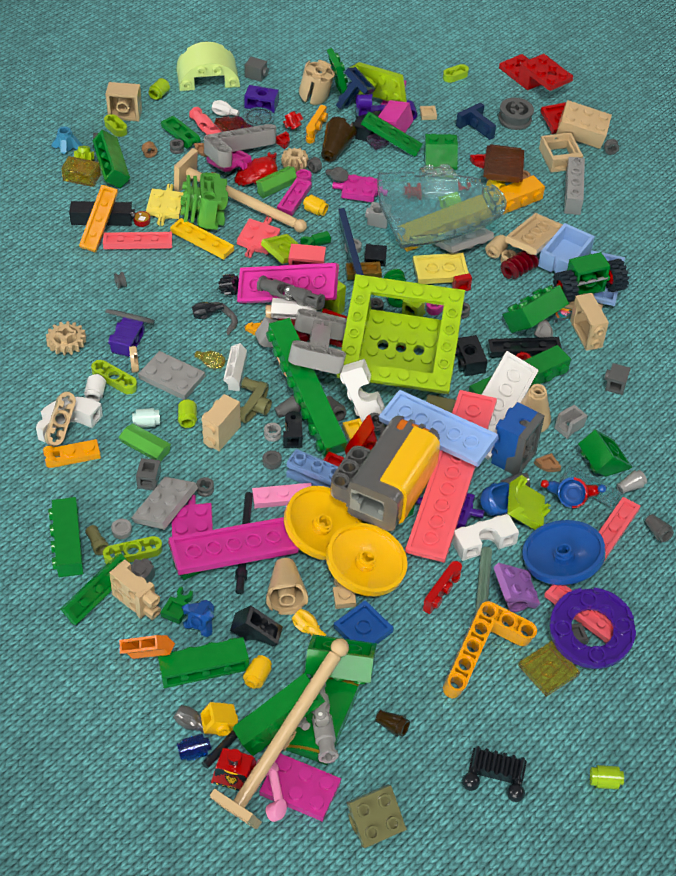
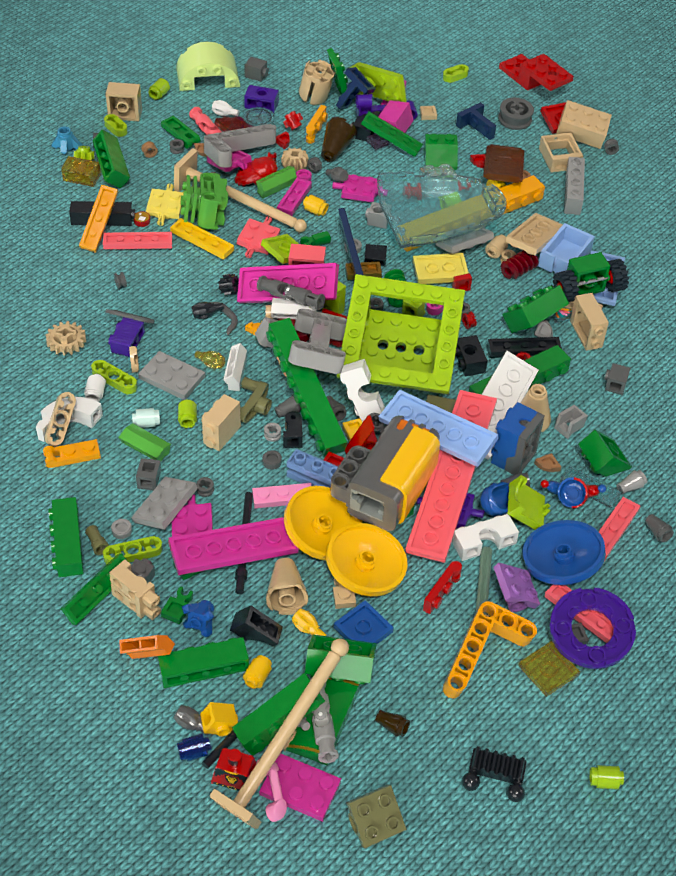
none -> red bush [462,311,477,329]

